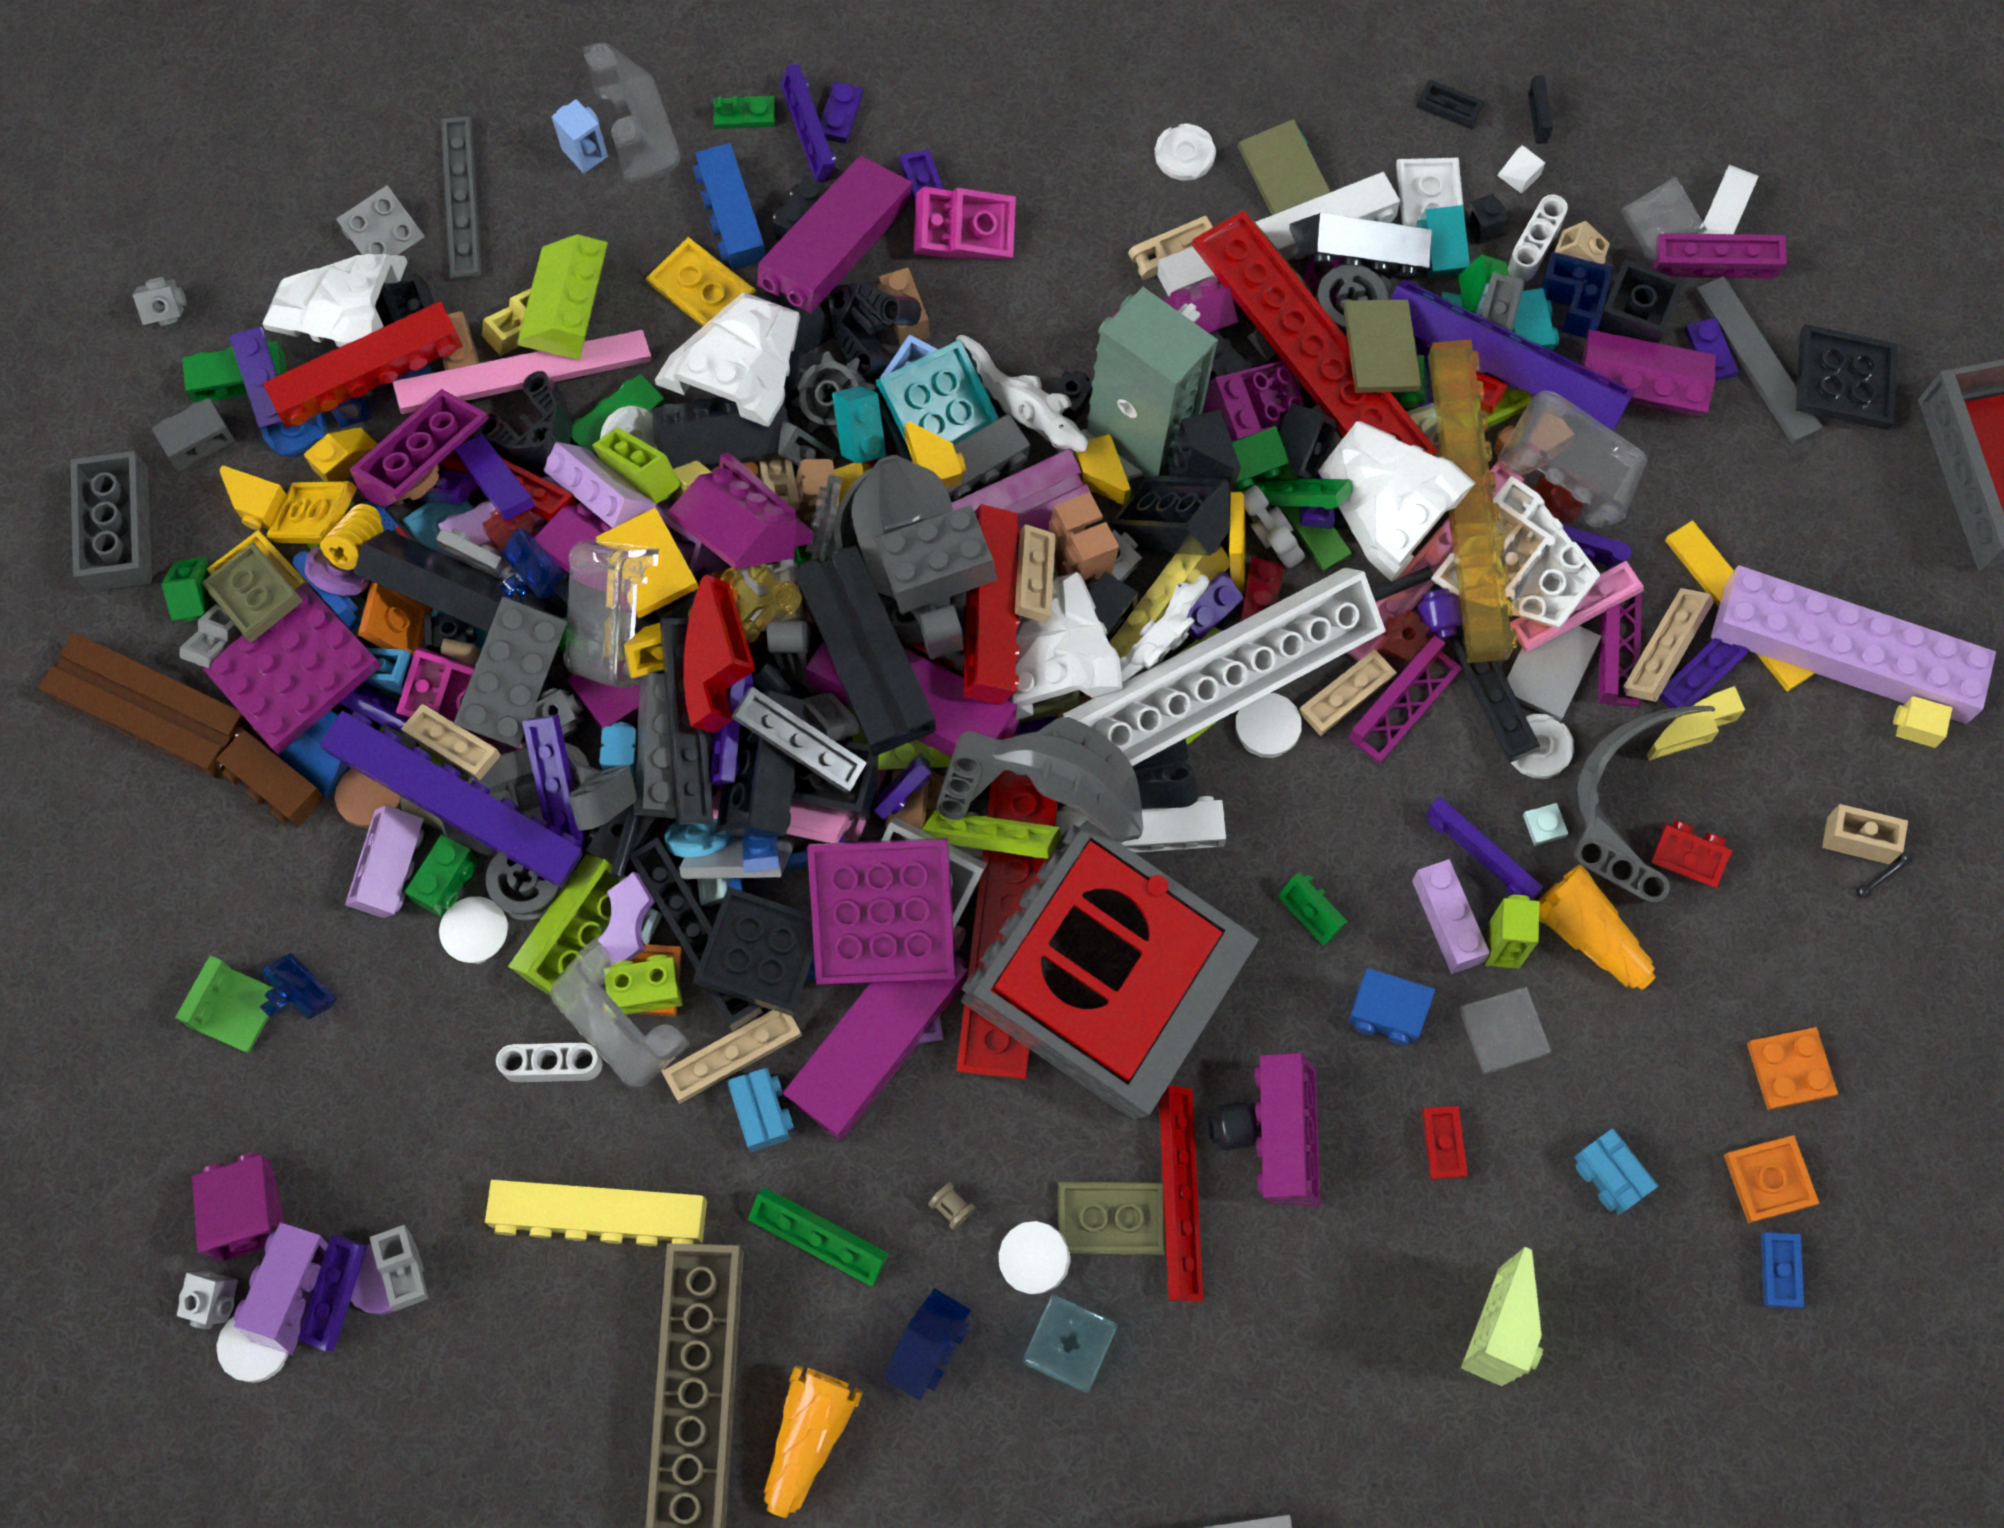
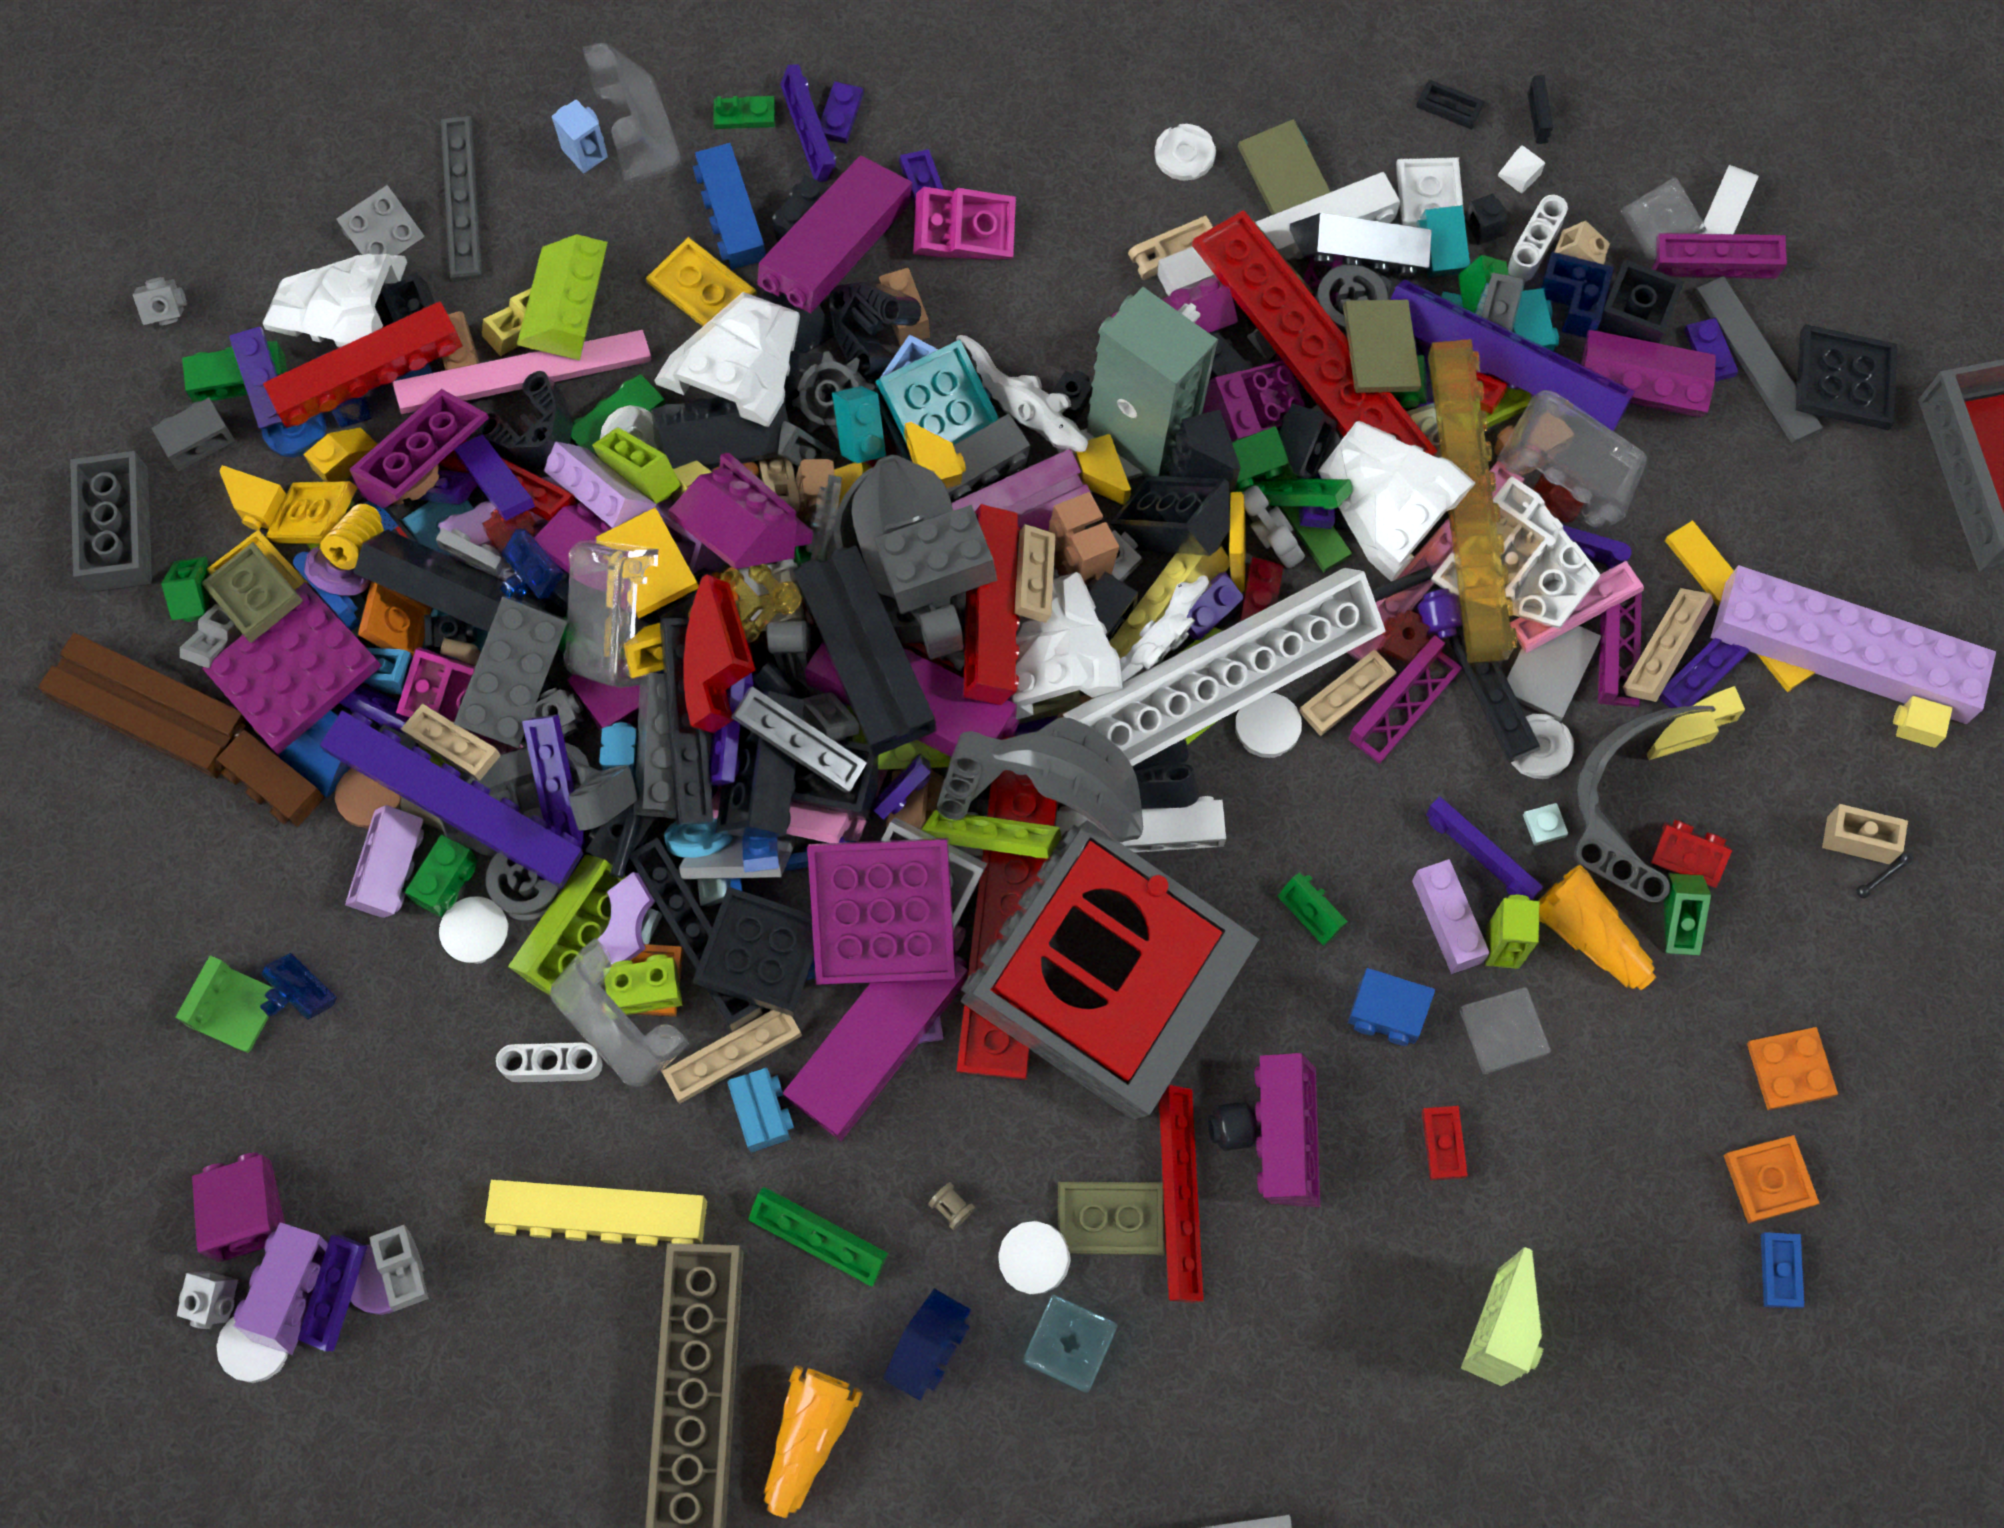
dark azure brick [1574,1128,1658,1215] -> none
none -> green slope [1664,873,1711,955]

